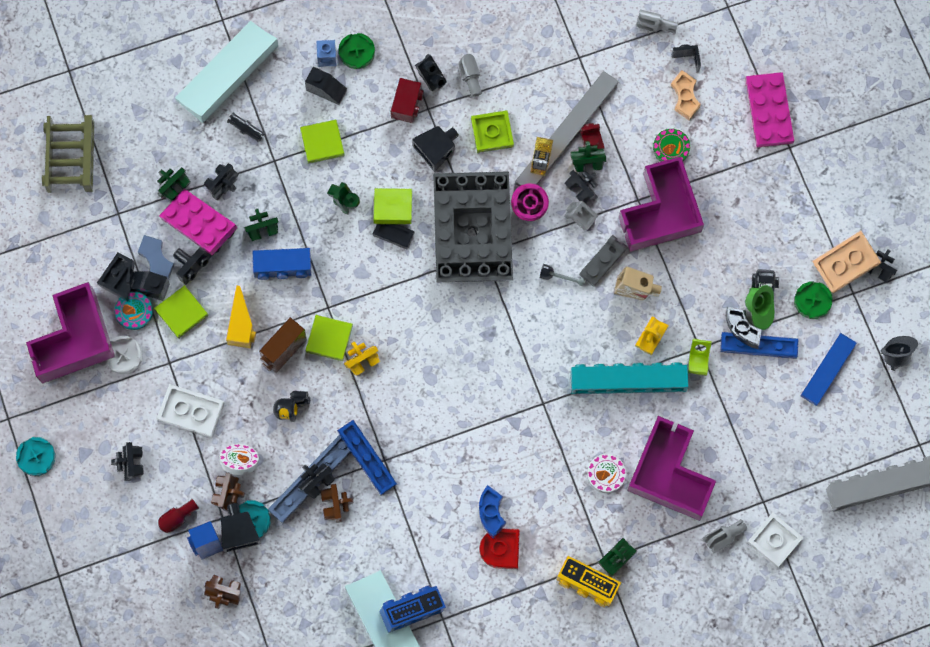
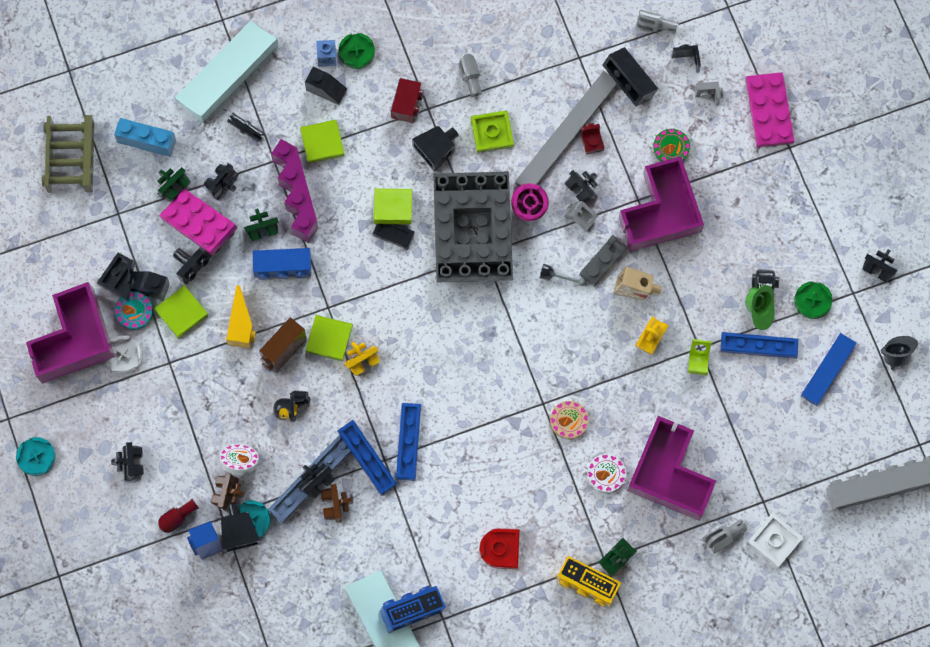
sand blue tile [138,235,174,280] -> none
white tile [156,384,225,438] -> none
reddish brown hips [204,575,241,609] -> none
dark green hips [327,182,360,215] -> none
black hips [415,54,447,92] -> none
blue tile [479,485,506,539] -> none
leg [530,137,553,176] -> none
dark green hips [570,141,607,172] -> none
teal brick [570,362,688,394] -> none
light nougat tile [670,70,701,120] -> none
tile [726,307,762,349] -> none
light nougat tile [812,231,882,294] -> none
none -> dark azure brick [114,118,176,157]
none -> magenta brick [271,139,318,243]
none -> blue tile [396,403,421,481]
none -> tan tile [550,401,589,439]
none -> black brick [602,47,658,107]
none -> light grey bracket [694,81,723,105]

